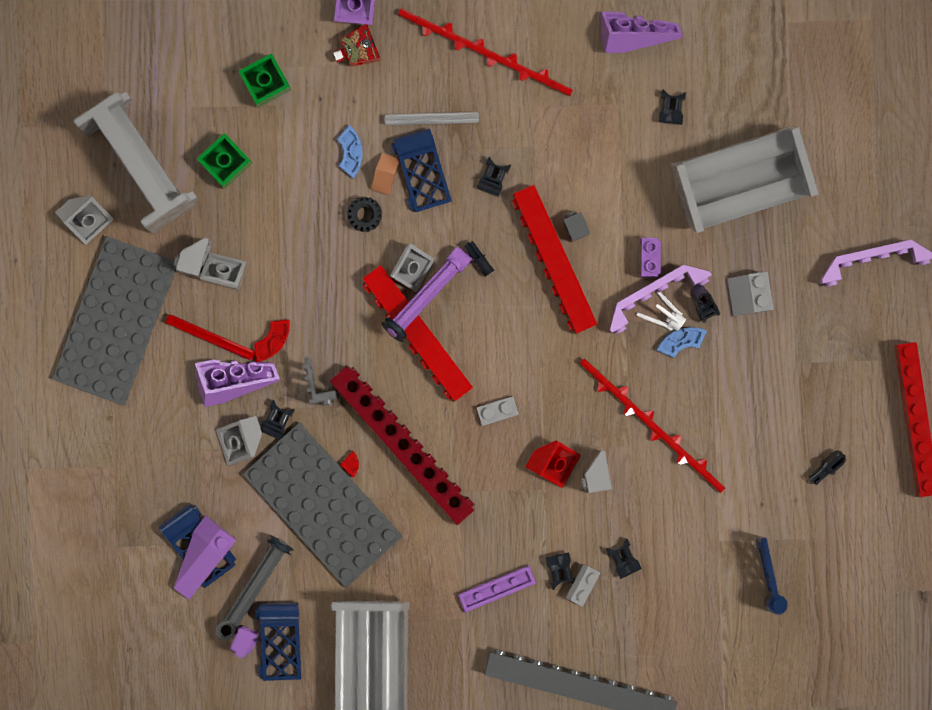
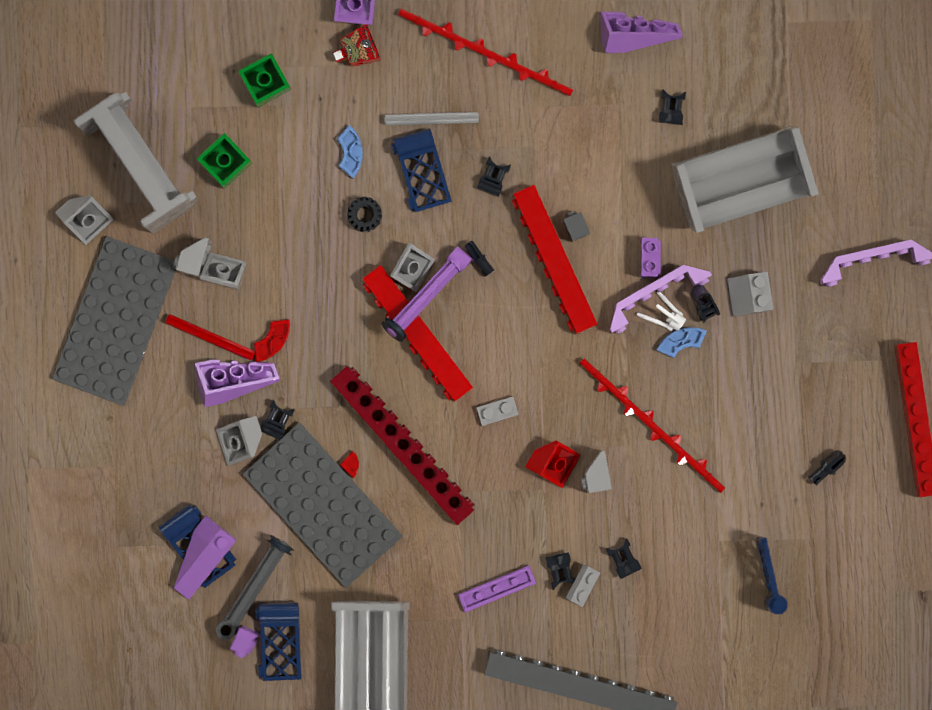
flat silver plate [302,357,338,406] -> none
nougat slope [371,153,400,195] -> none

